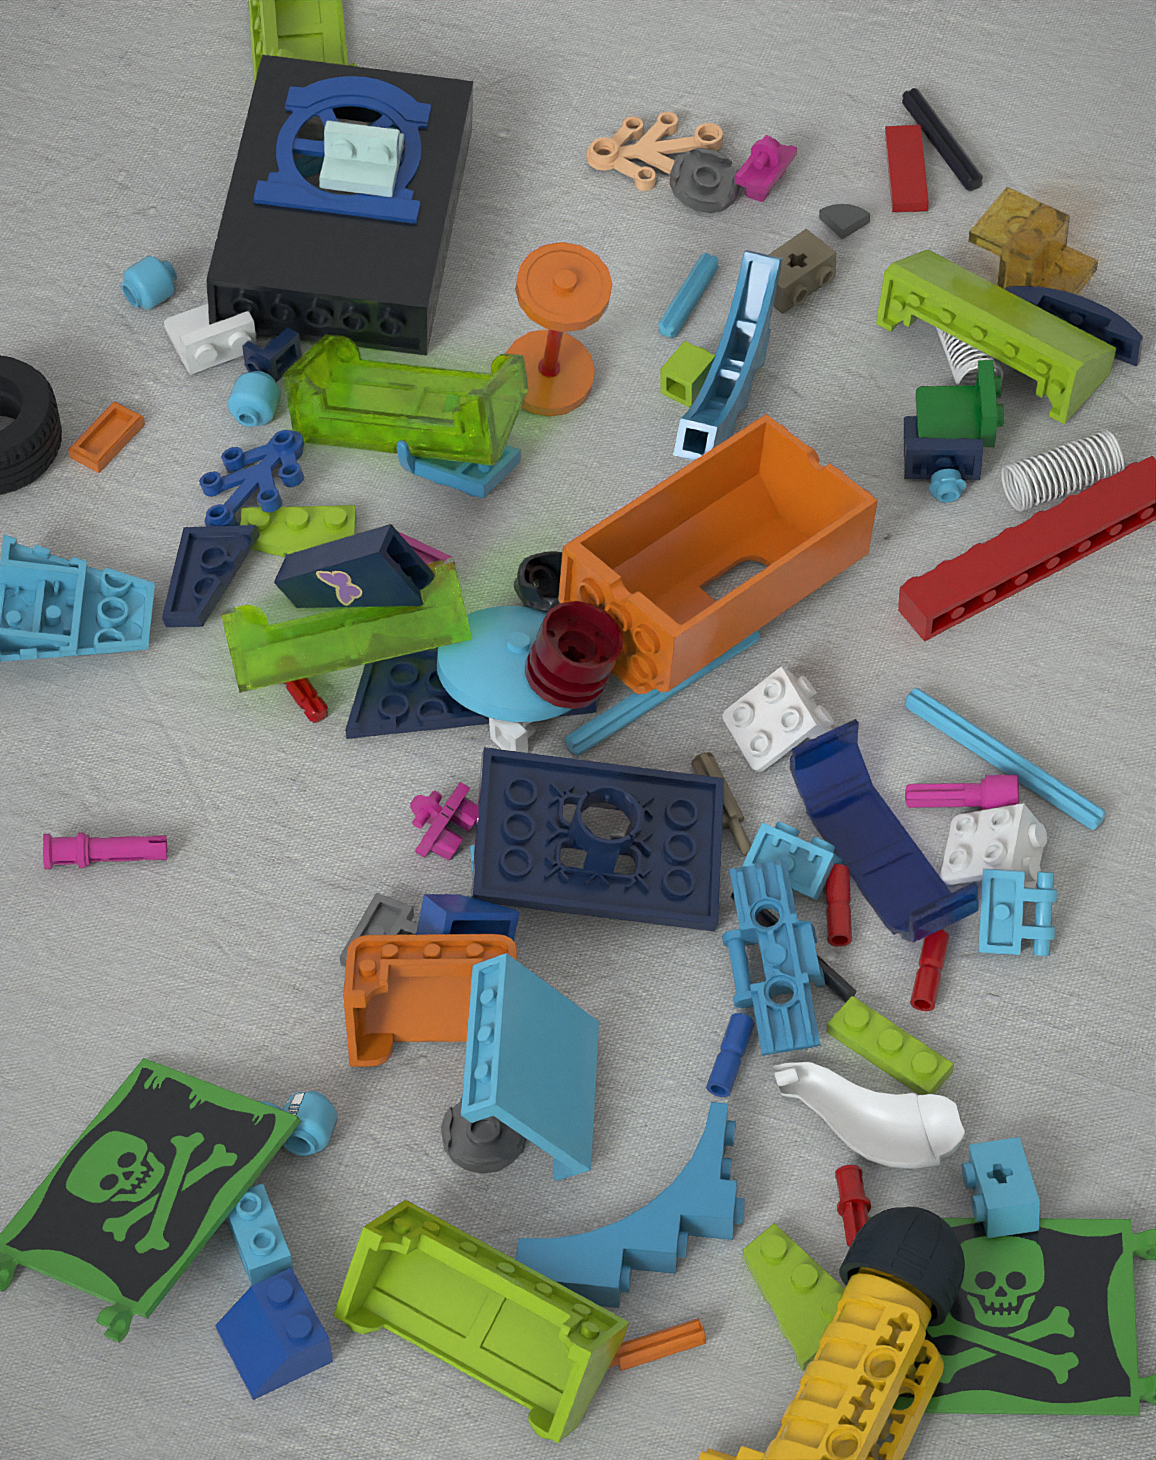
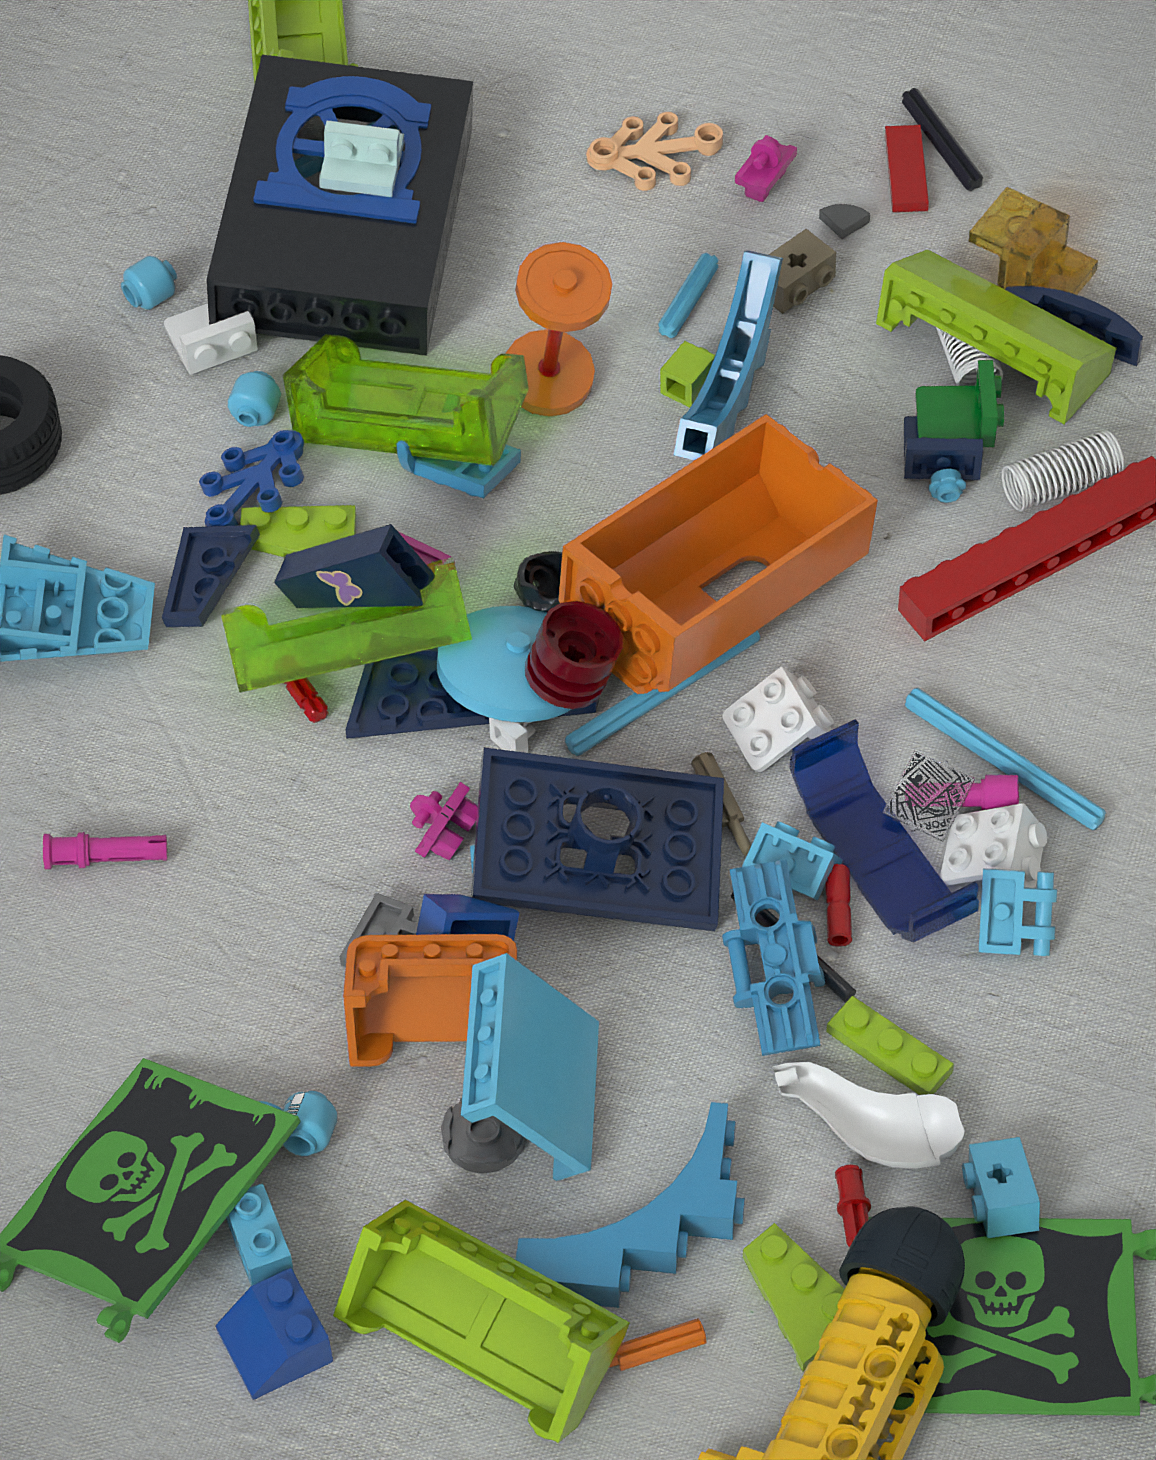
orange tile [68,401,145,473] -> none
dark blue bracket [242,327,302,383] -> none
flat silver tile [670,148,741,213] -> none
blue piece [706,1013,755,1097] -> none
red piece [910,928,950,1012] -> none
none -> clear piece [883,750,975,842]

